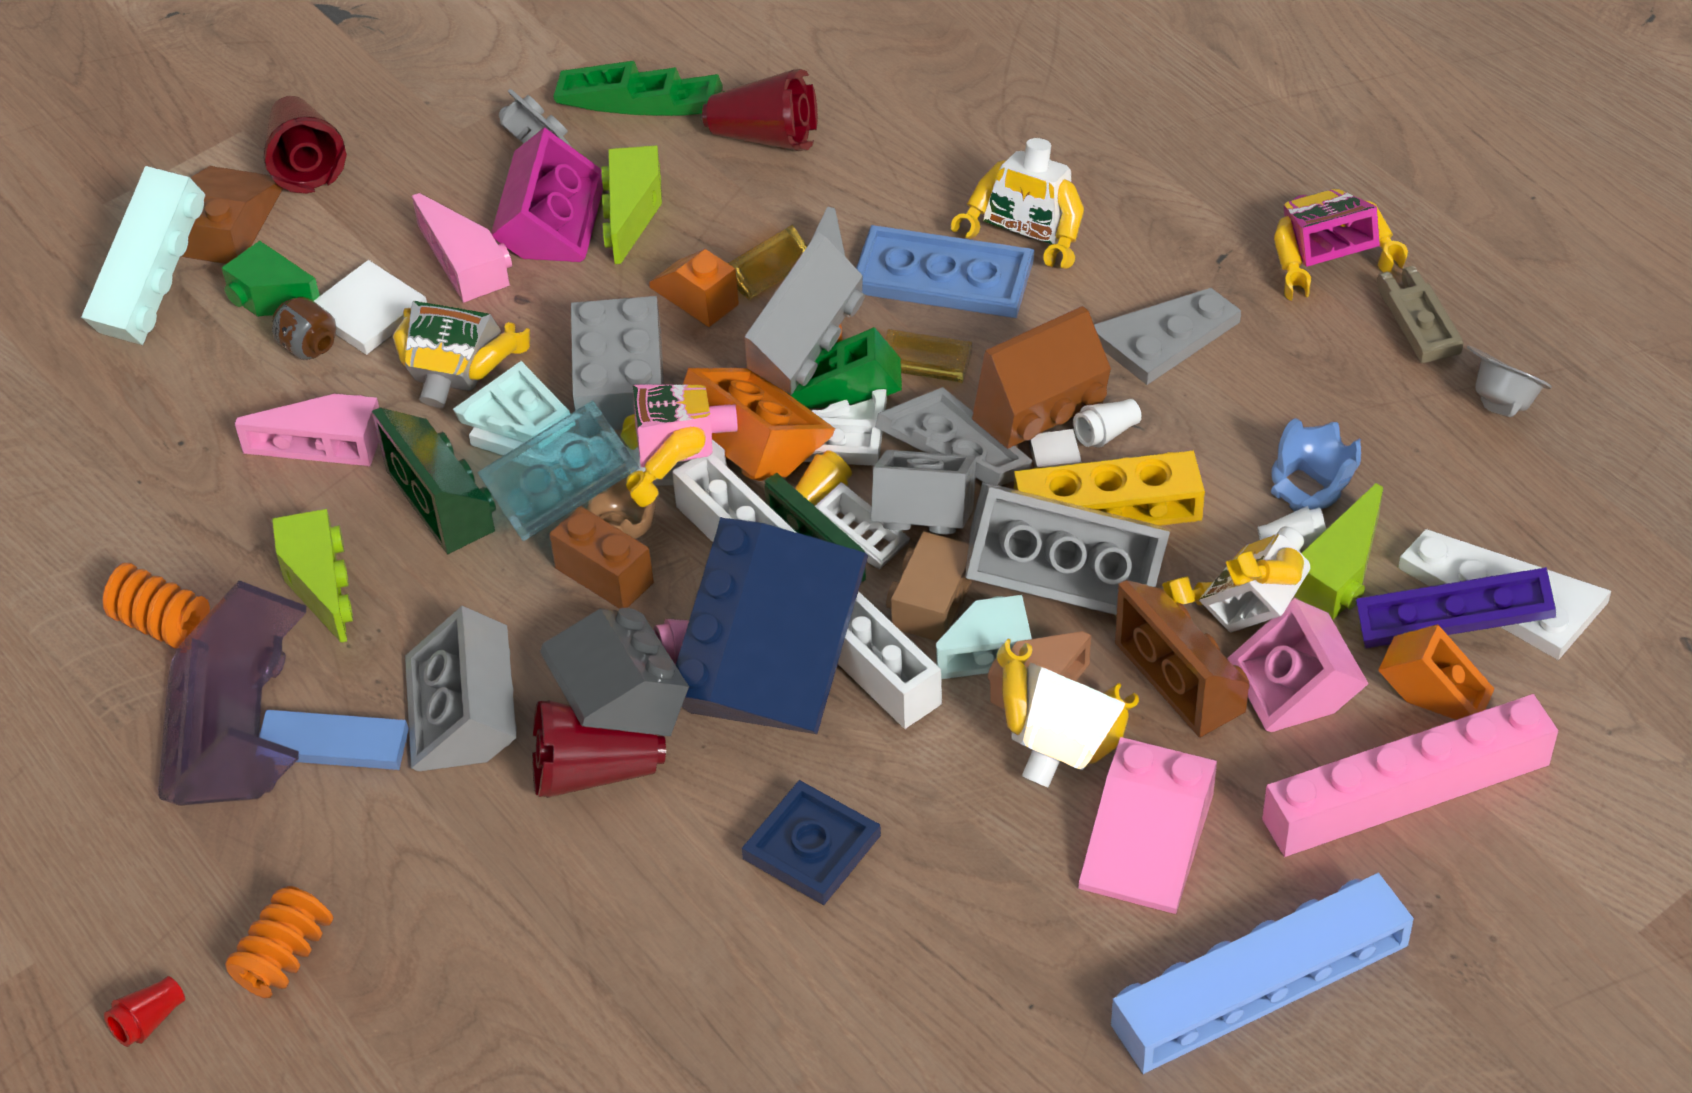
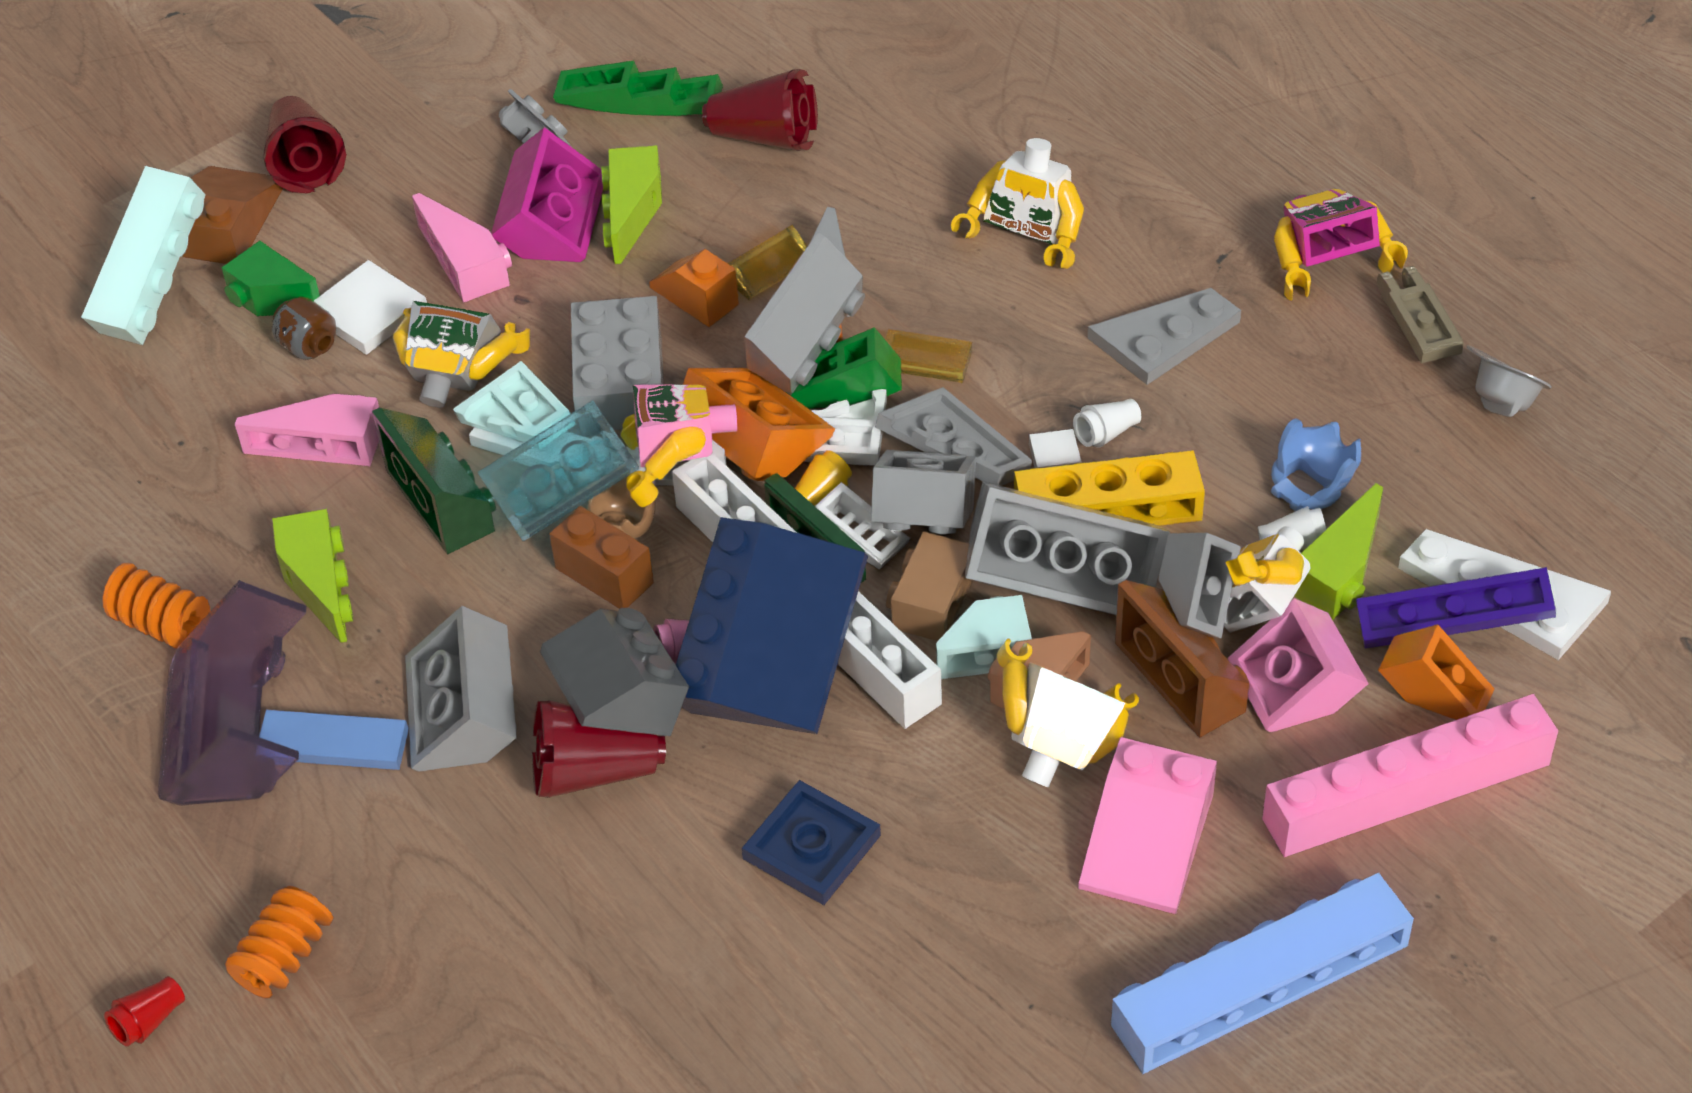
medium blue tile [856,225,1034,318] -> none
dark orange slope [972,306,1111,449] -> none
none -> light grey slope [1158,533,1241,638]

